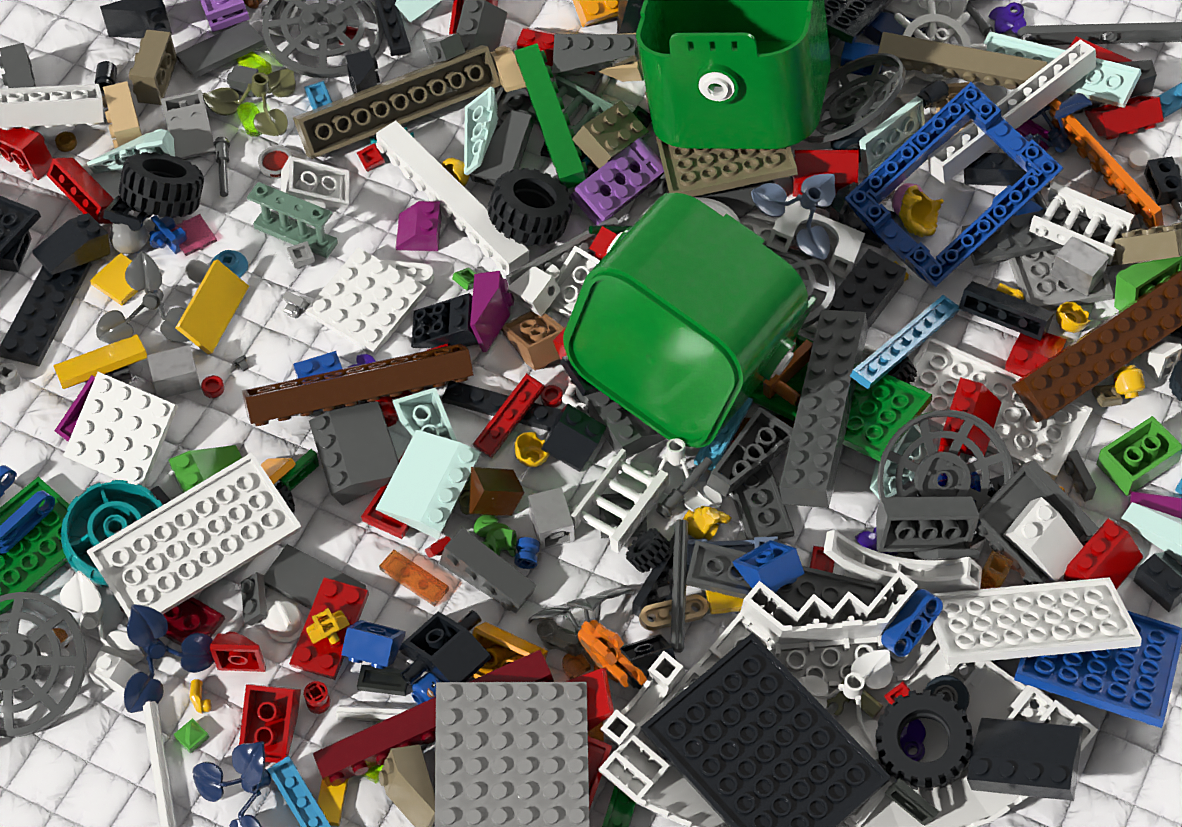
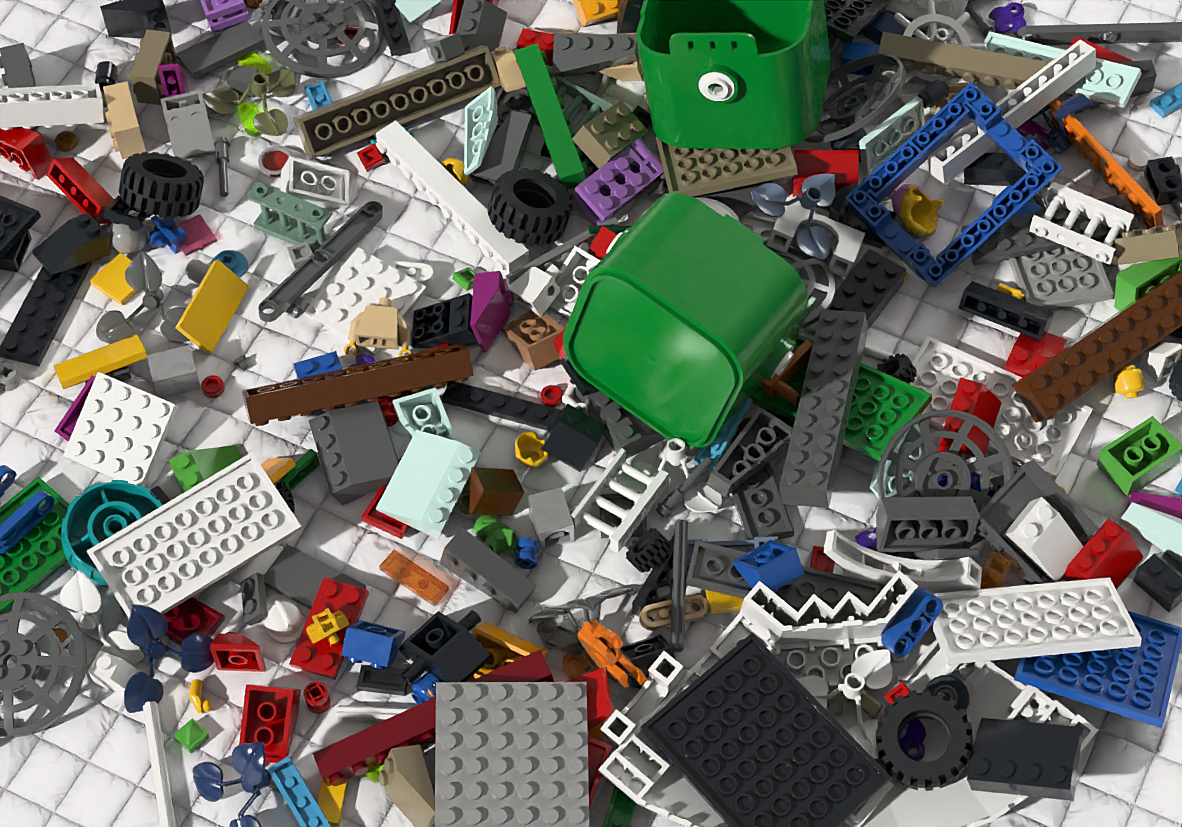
light aqua wedge [87,129,175,174] -> none
black slope [345,50,380,94] -> none
magenta slope [396,201,442,251] -> none
red tile [425,536,451,558] -> none
red tile [473,373,545,459] -> none
yellow head [683,506,732,540] -> none
dark azure plate [850,295,960,389] -> none
pearl dark grey tile [885,778,939,826] -> none
flat silver piece [1051,236,1109,296] -> none
yellow hair [1056,301,1091,333] -> none
dark grey plate [1064,450,1097,502] -> none
red slope [1085,95,1164,140] -> none
dark tan tile [1092,384,1123,407] -> none
none -> magenta slope [158,64,189,98]
none -> dark grey beam [258,201,383,322]
none -> tan torso [344,297,412,356]

